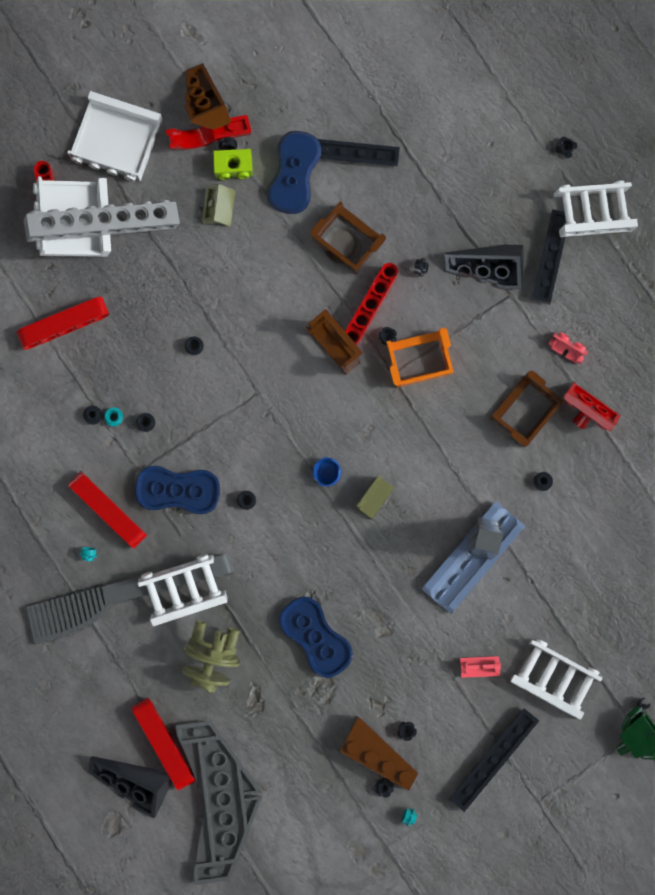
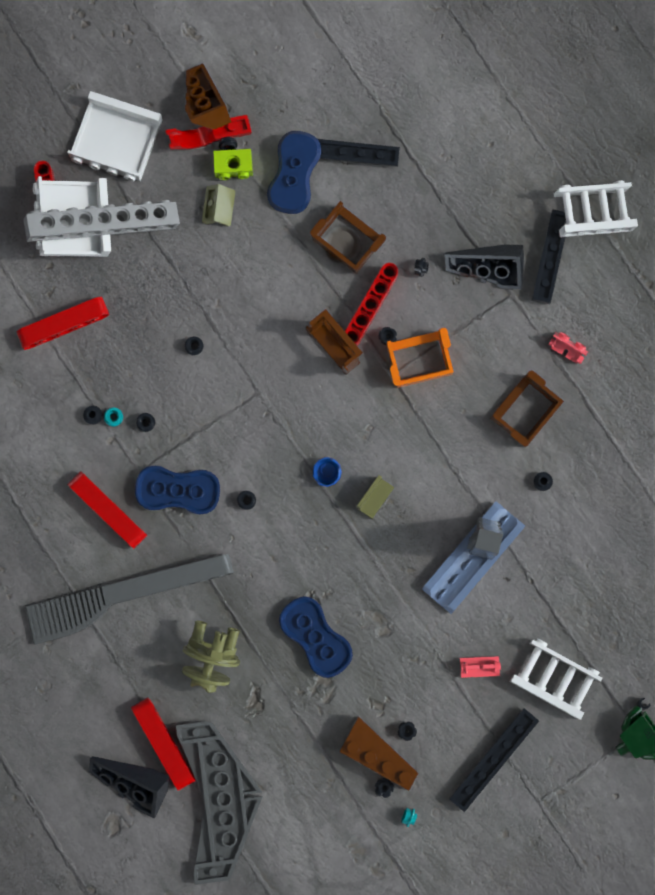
teal plate [79,547,98,561] -> none
white fence [138,554,227,626] -> none
black plate [555,137,577,158] -> none
red plate [563,382,621,432] -> none

